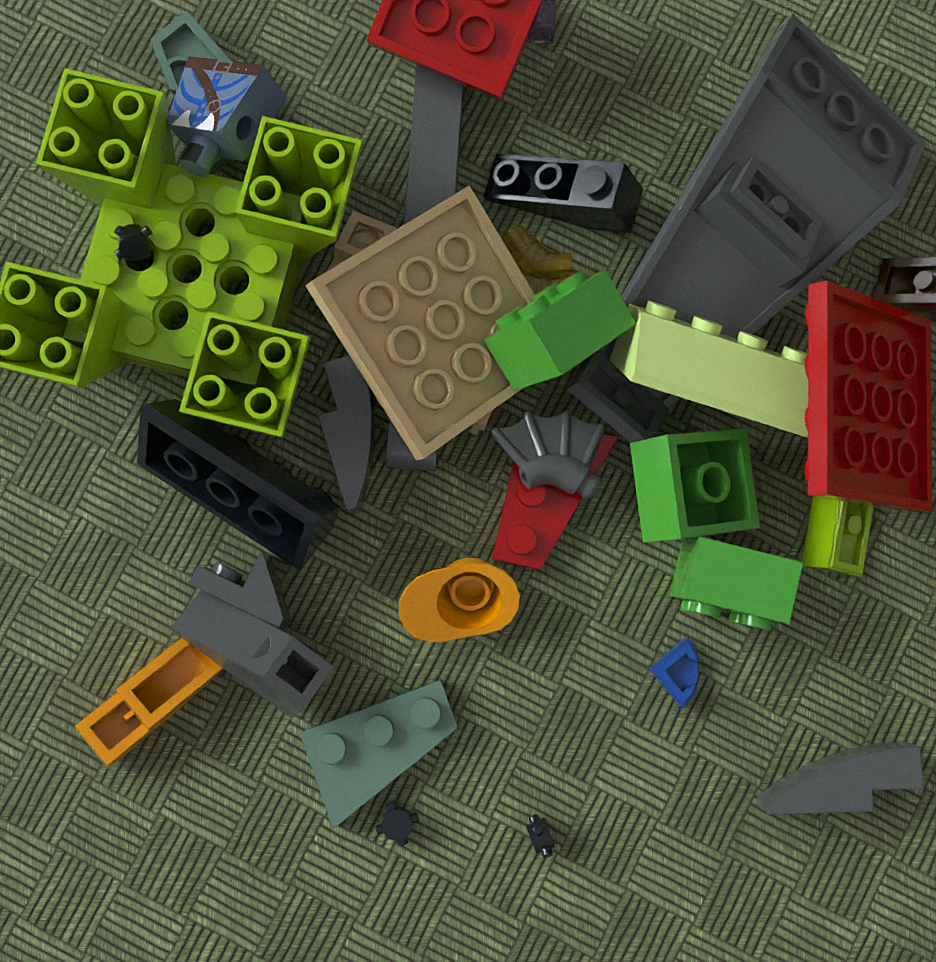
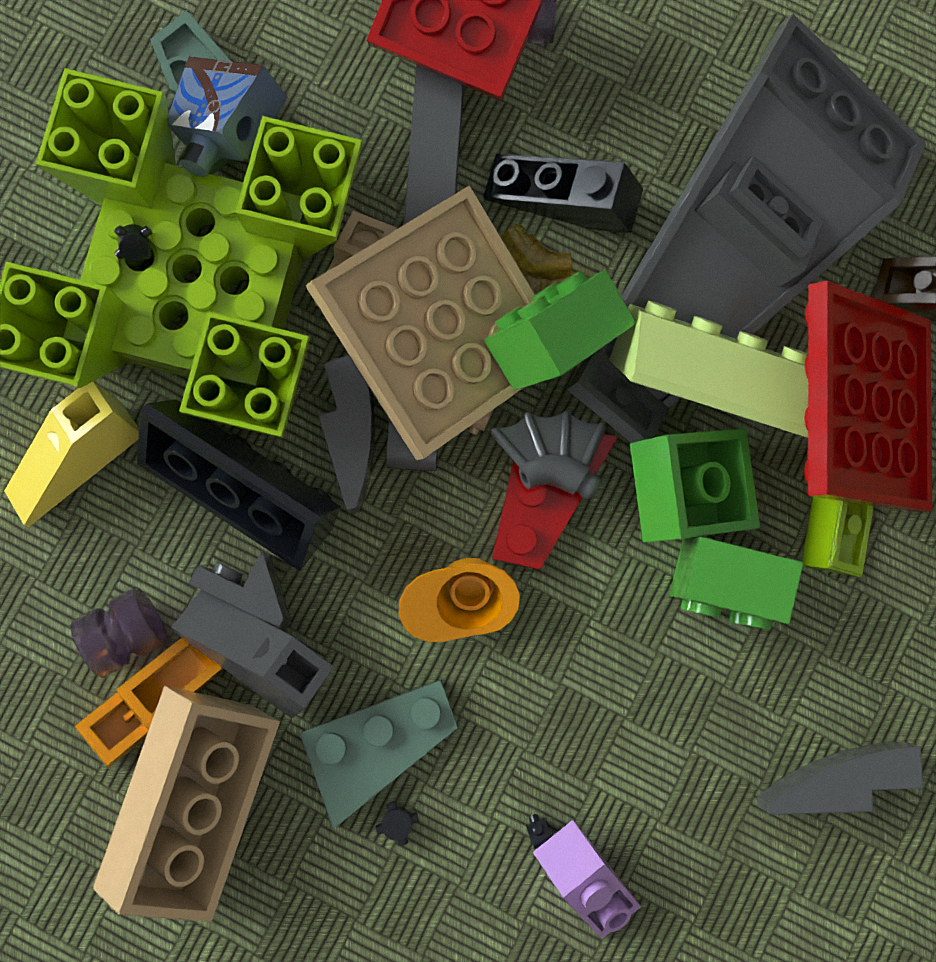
blue tile [648,637,699,708] -> none
none -> light yellow slope [4,381,139,528]
none -> wheel [70,587,168,678]
none -> tan brick [93,686,280,922]
none -> lavender slope [533,820,641,939]

